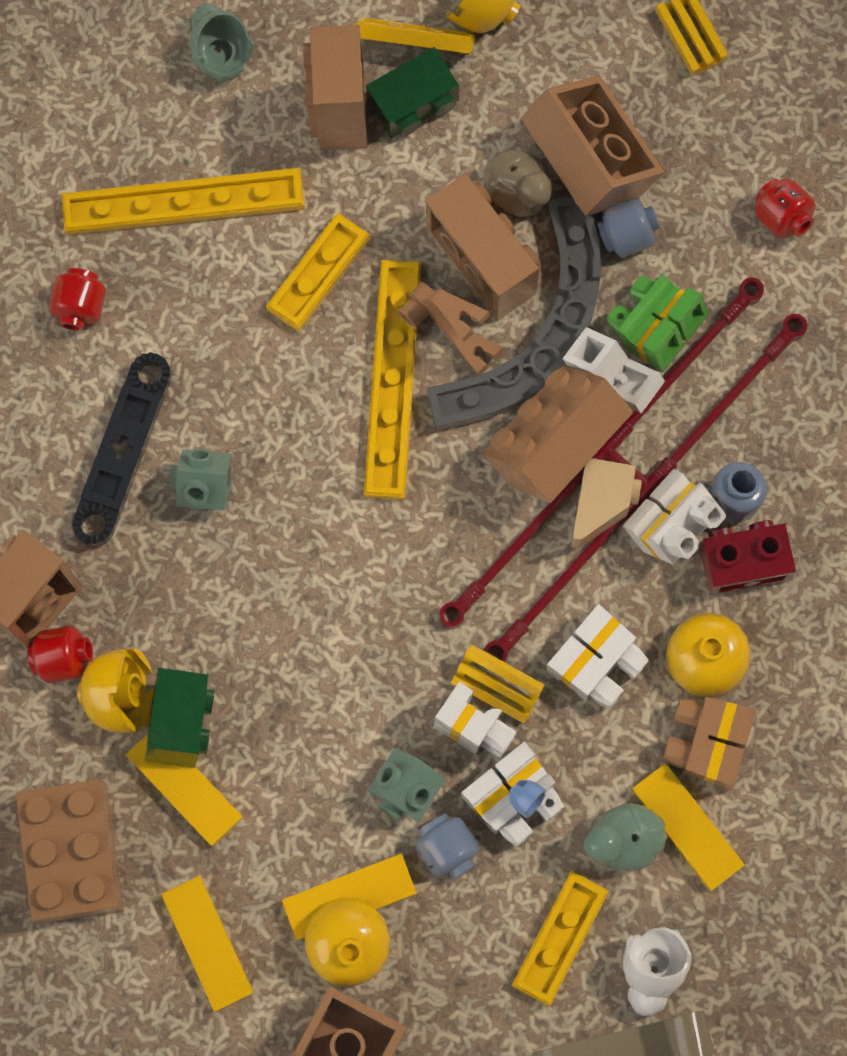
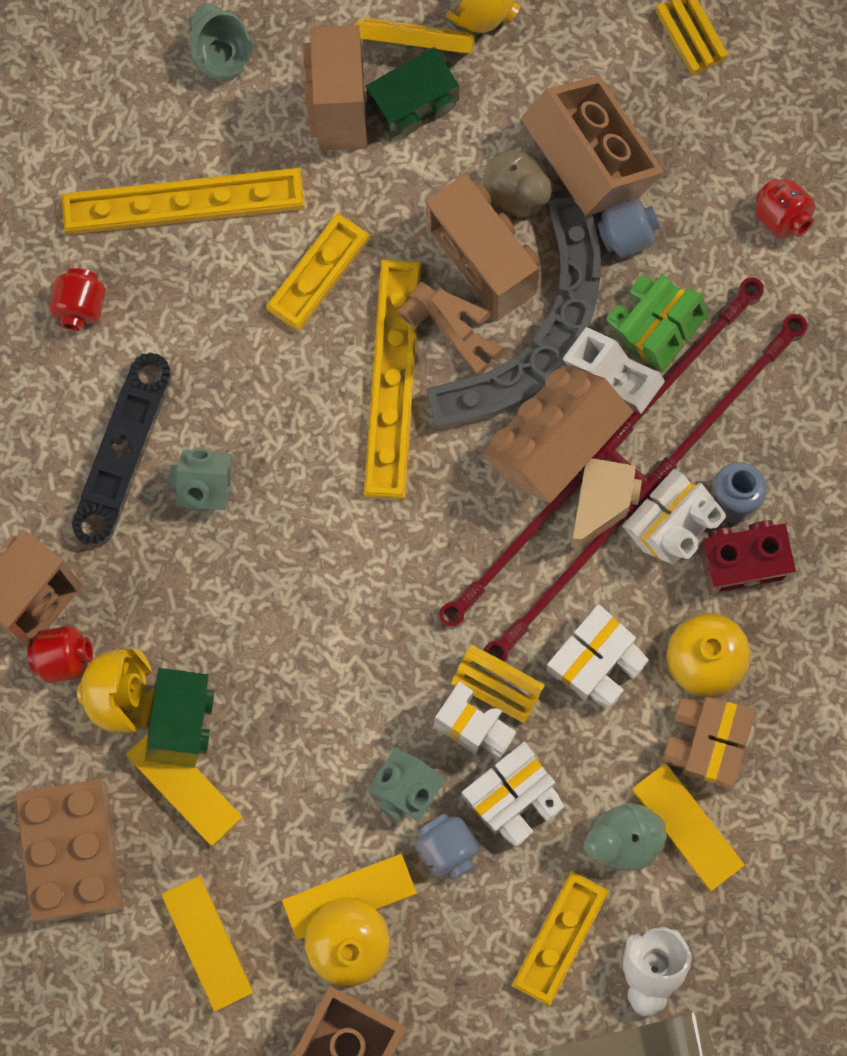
medium blue hinge [509,780,547,818] -> none

